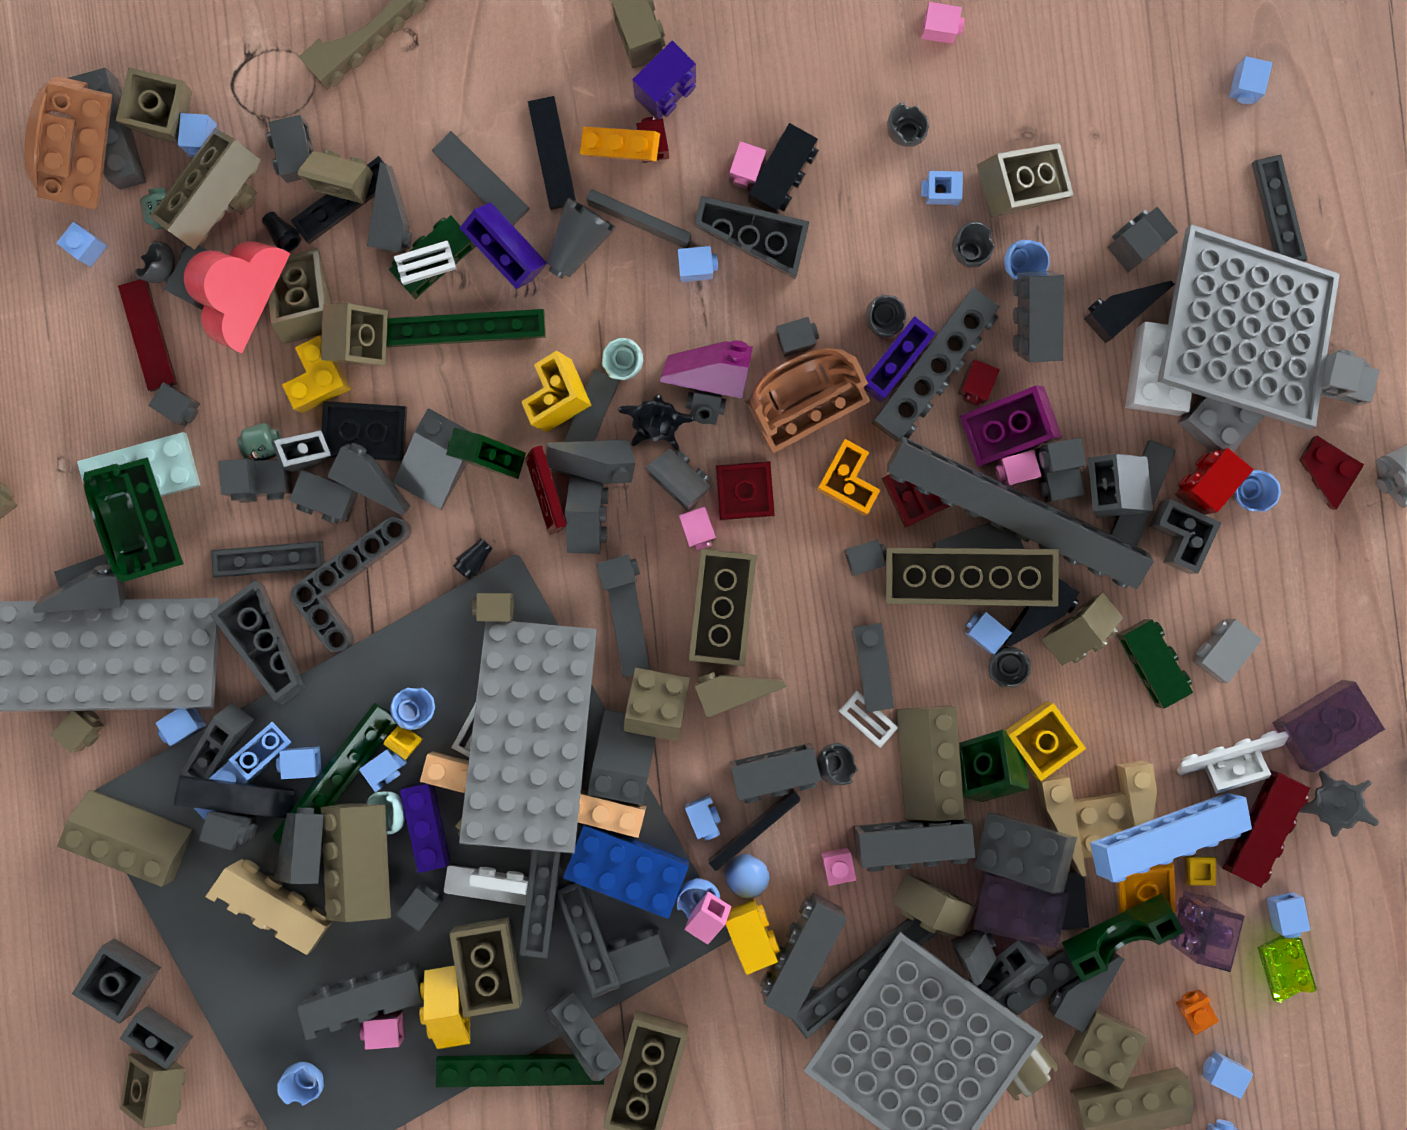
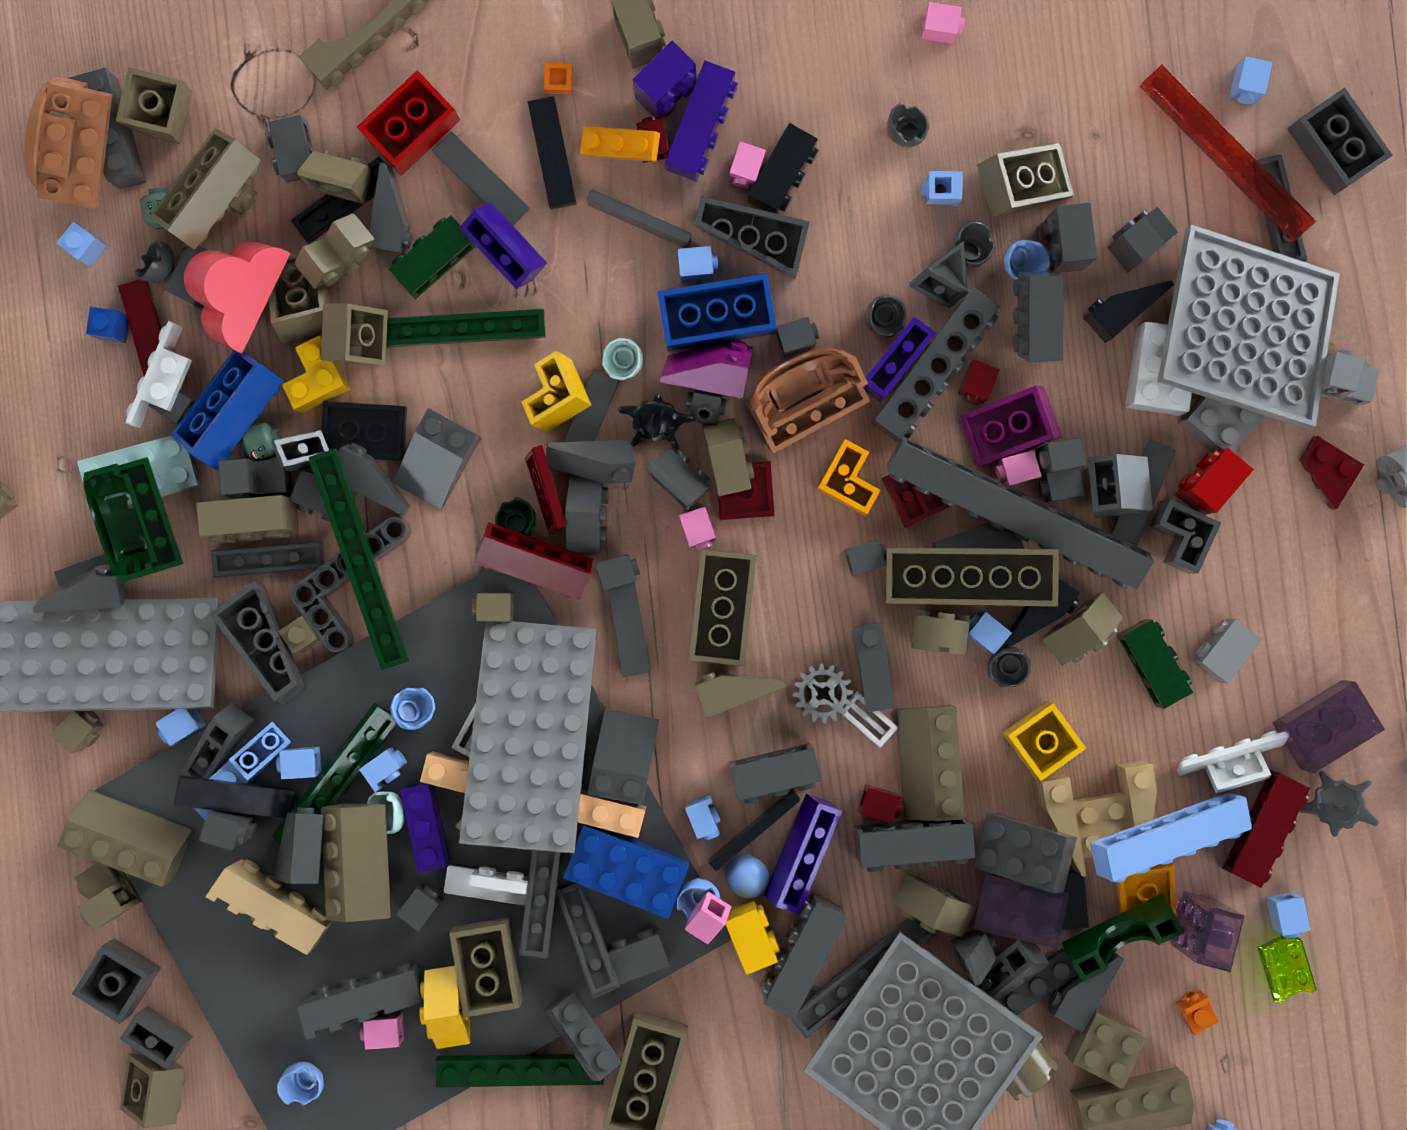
light blue brick [178,113,217,158] -> none
black cone [262,212,301,252] -> none
yellow tile [383,725,423,760] -> none
white tile [394,241,457,285] -> none
dark green brick [446,428,526,479] -> none
black cone [453,538,492,580] -> none
dark grey cone [547,197,615,279] -> none
dark tan brick [623,668,690,741] -> none
dark grey hair [817,743,858,785] -> none
bright pink brick [821,847,856,886] -> none
dark green slope [959,729,1029,802] -> none
yellow tile [1185,856,1216,886] -> none
light blue brick [1202,1051,1253,1099] -> none
light blue hair [1234,470,1281,512] -> none
none -> dark tan brick [75,863,142,931]
none -> blue brick [86,307,129,343]
none -> white bracket [125,321,192,428]
none -> blue brick [171,350,284,470]
none -> dark tan brick [196,495,299,543]
none -> dark tan brick [278,616,320,654]
none -> dark tan brick [294,213,375,289]
none -> dark green plate [308,448,409,670]
none -> red brick [357,70,460,175]
none -> dark red brick [474,522,593,600]
none -> dark green hair [495,497,536,536]
none -> orange plate [544,62,573,94]
none -> blue brick [658,273,777,352]
none -> dark purple brick [665,60,738,181]
none -> dark tan brick [702,418,754,496]
none -> dark purple brick [764,794,842,915]
none -> light grey gear [793,663,853,724]
none -> dark red brick [858,784,903,824]
none -> dark grey slope [909,241,969,308]
none -> dark tan brick [911,609,970,655]
none -> dark grey brick [1042,203,1097,273]
none -> clear red plate [1140,64,1316,243]
none -> dark grey brick [1287,87,1393,195]

